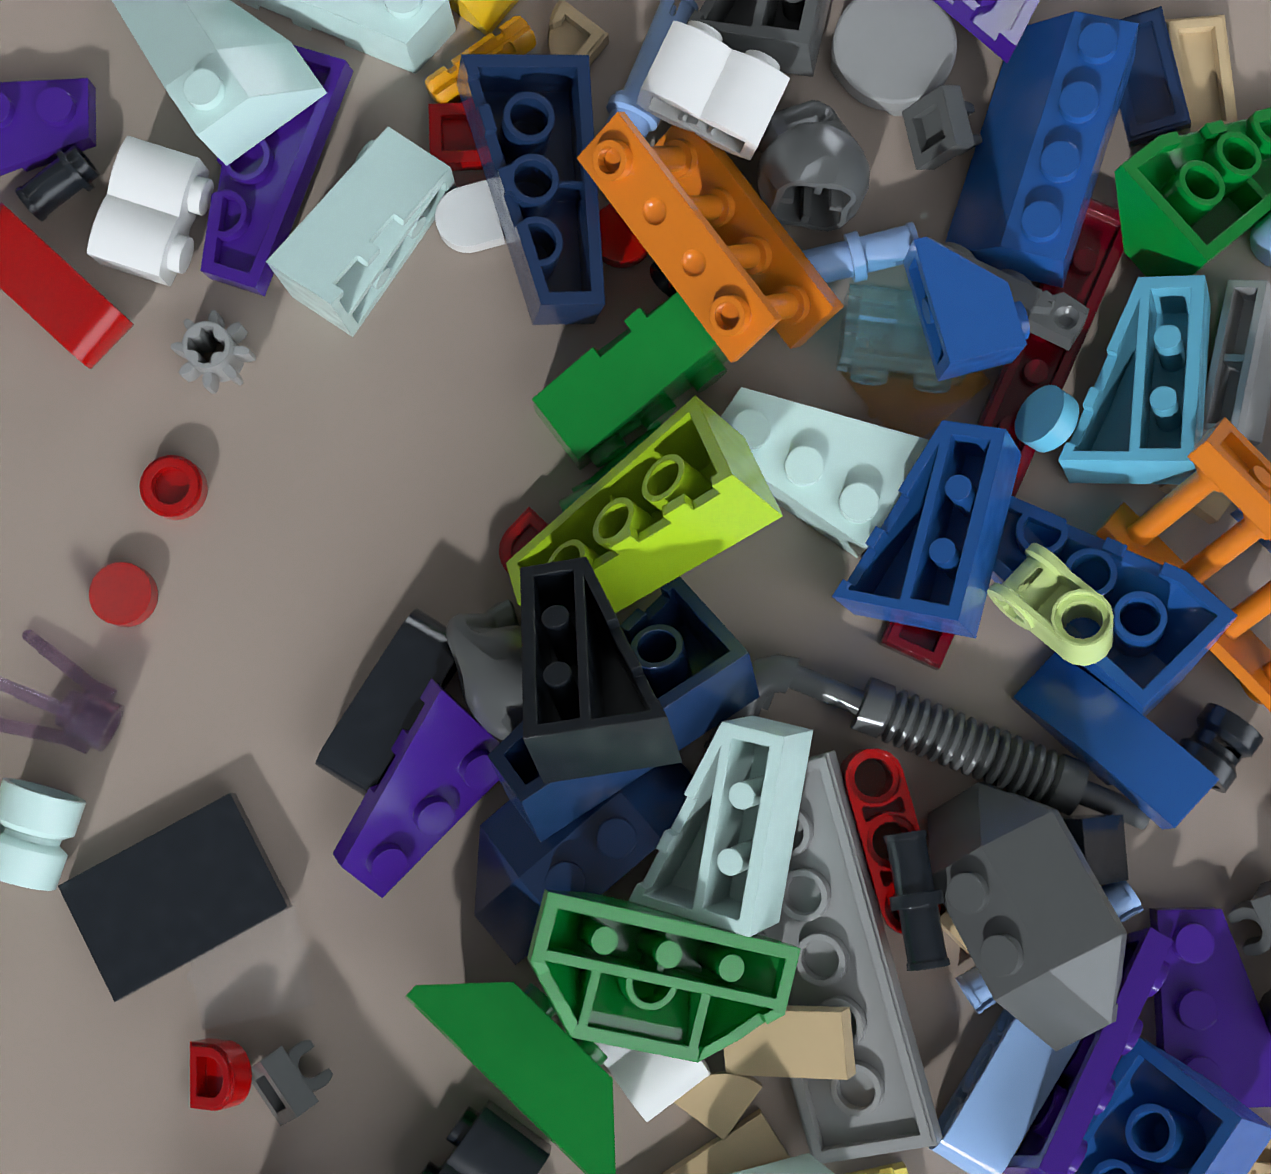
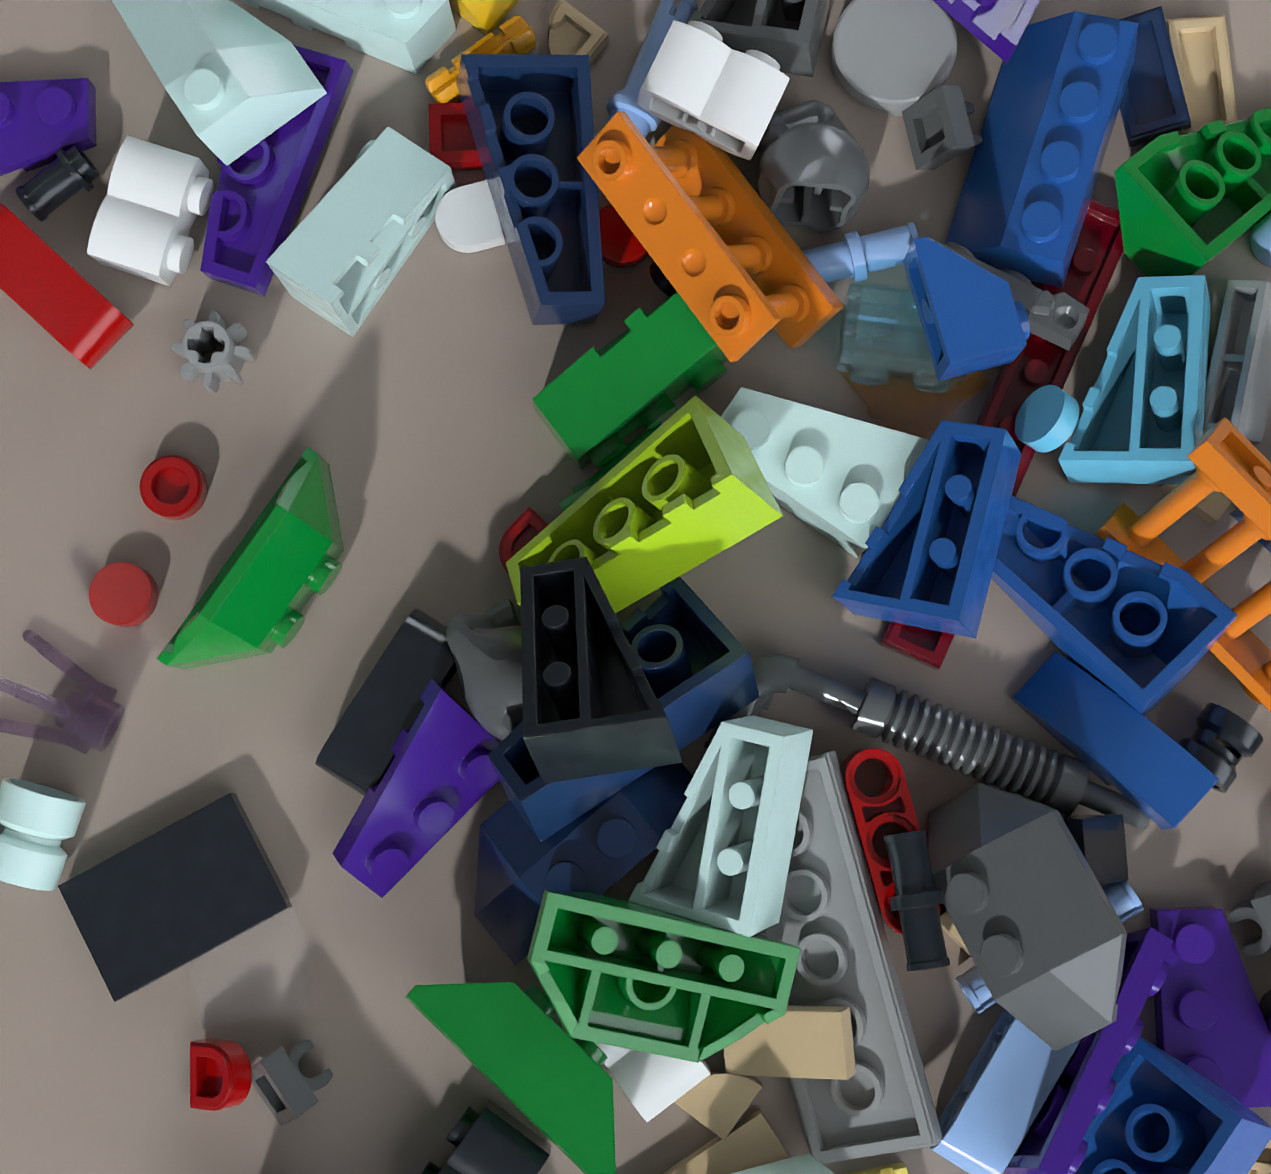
yellowish green piece [987,543,1114,666] -> none
none -> green wedge [156,446,344,669]

